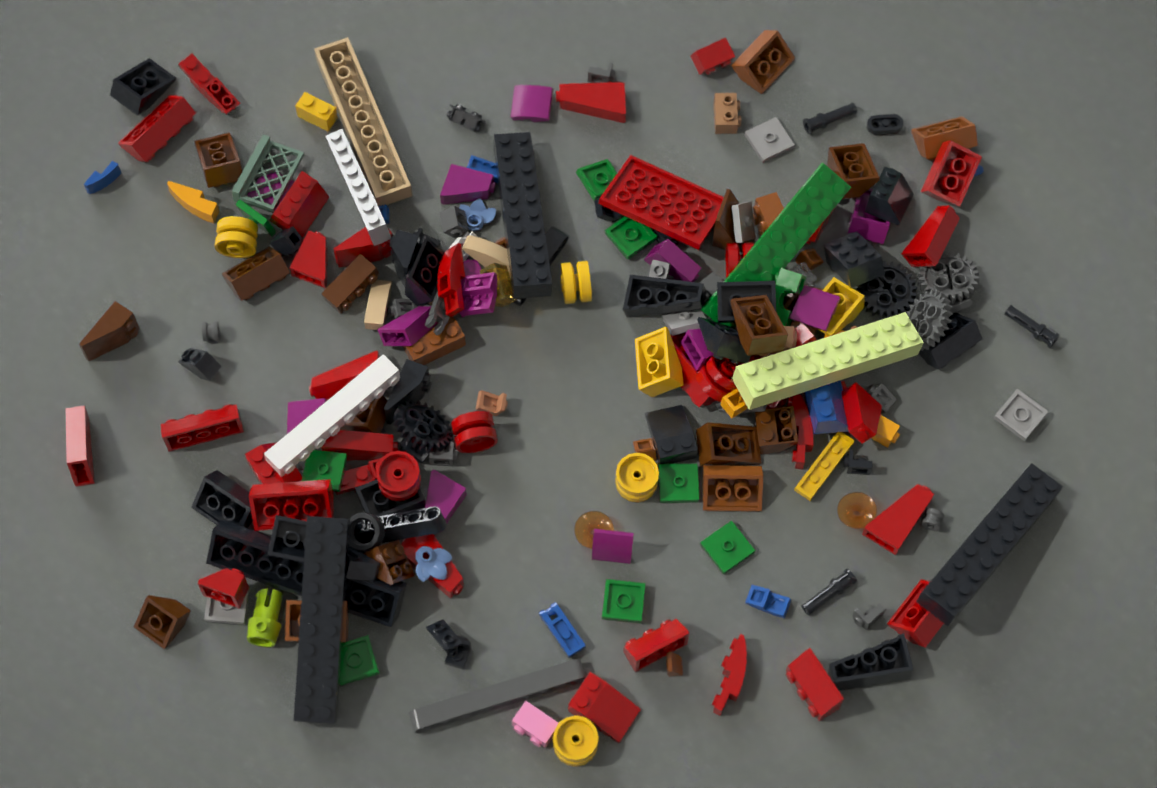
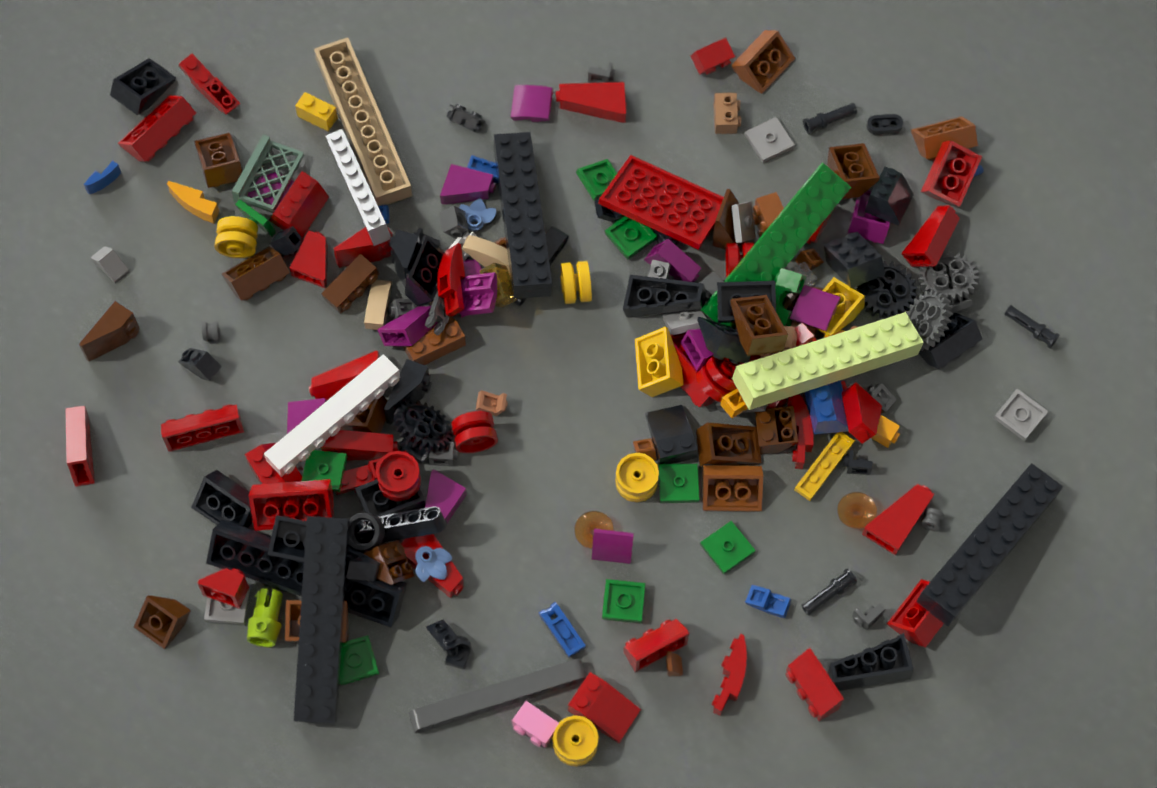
none -> light grey slope [90,246,129,283]

